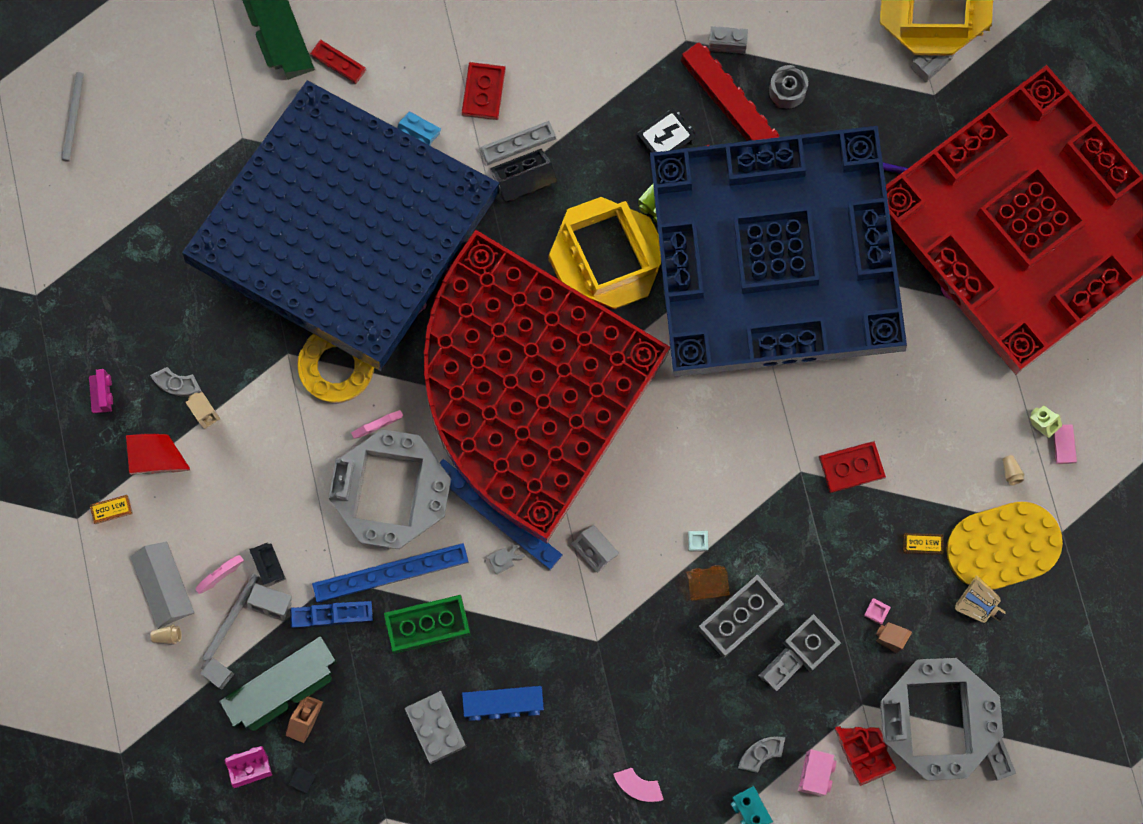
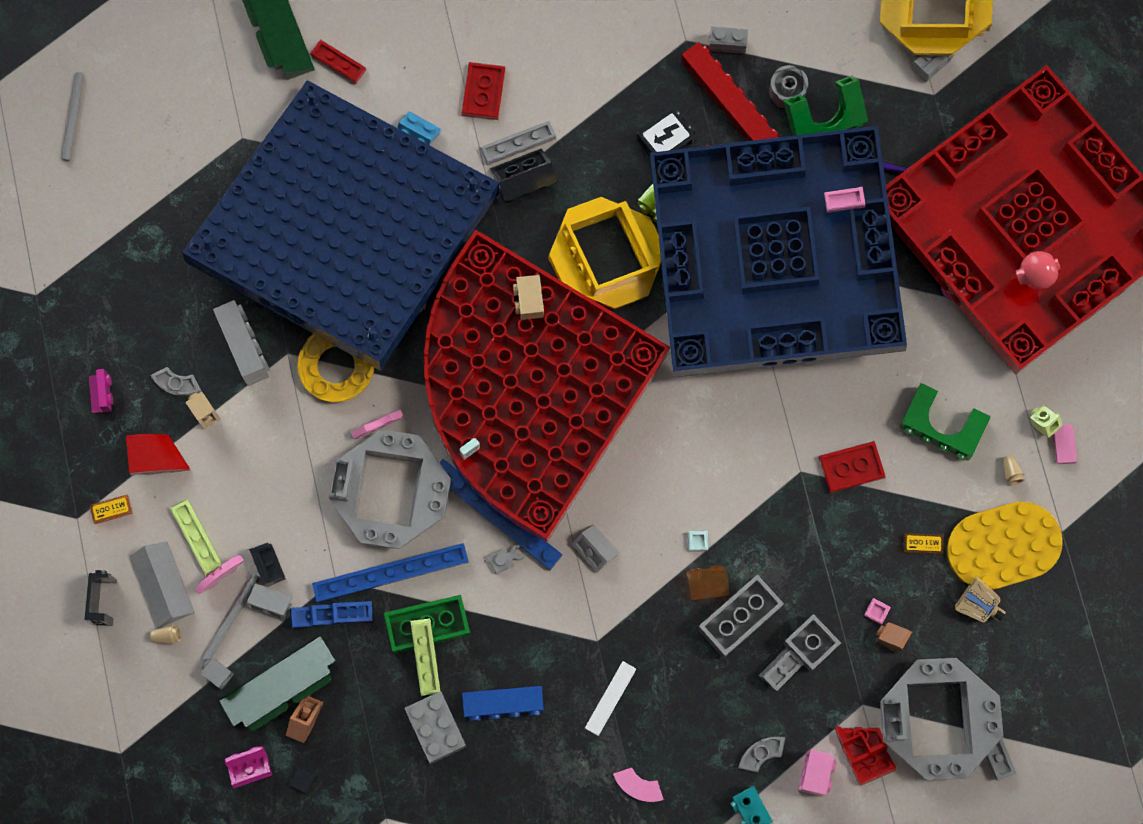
none -> black panel [84,570,117,626]
none -> yellowish green tile [170,499,223,576]
none -> light grey brick [213,300,270,386]
none -> yellowish green tile [410,618,440,696]
none -> light aqua tile [460,438,480,460]
none -> tan brick [513,275,544,320]
none -> white sticker [585,661,636,736]
none -> green arch [784,76,868,136]
none -> bright pink tile [824,187,865,213]
none -> green arch [899,383,991,461]
none -> coral brick [1016,251,1061,290]

